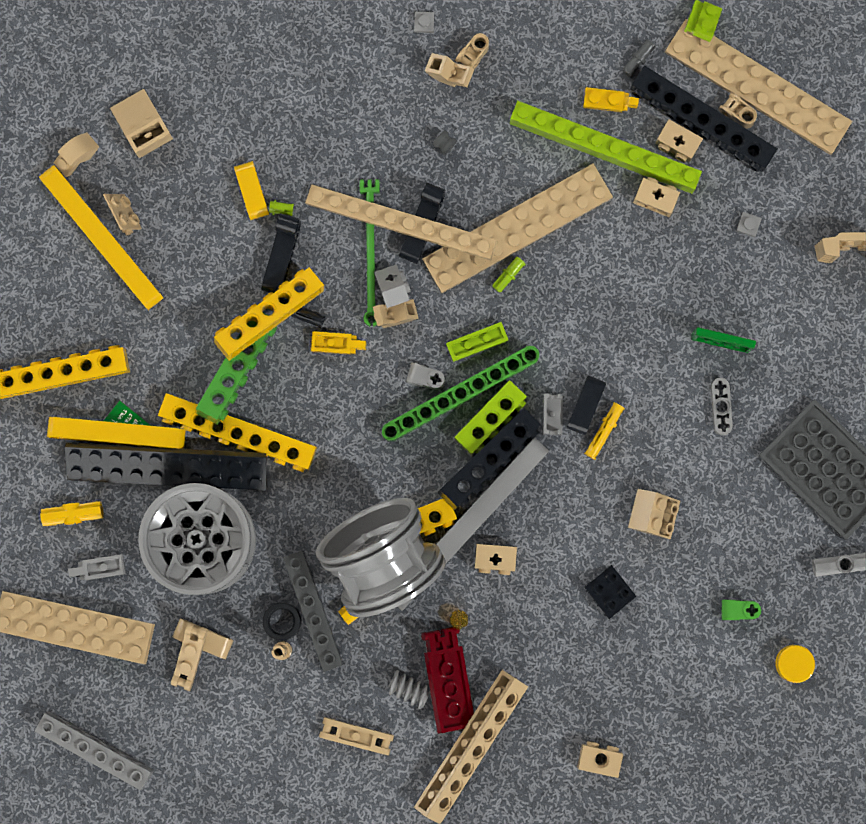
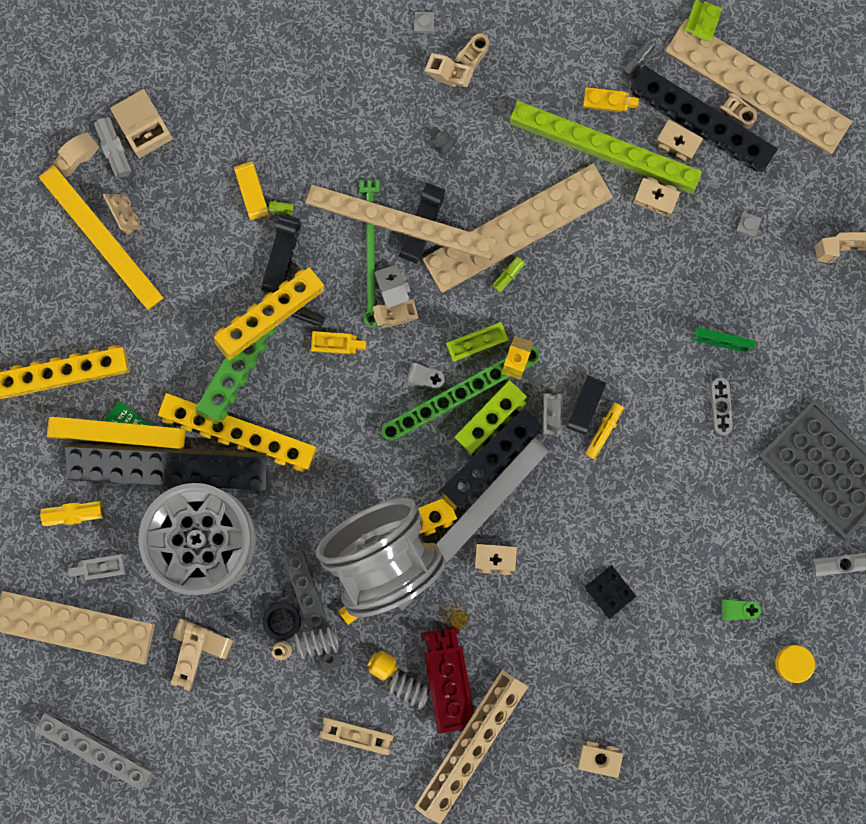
tan slope [628,489,680,539] -> none
none -> light grey piece [94,117,132,178]
none -> light grey piece [295,627,339,658]
none -> yellow head [367,650,398,681]
none -> yellow slope [501,336,533,380]

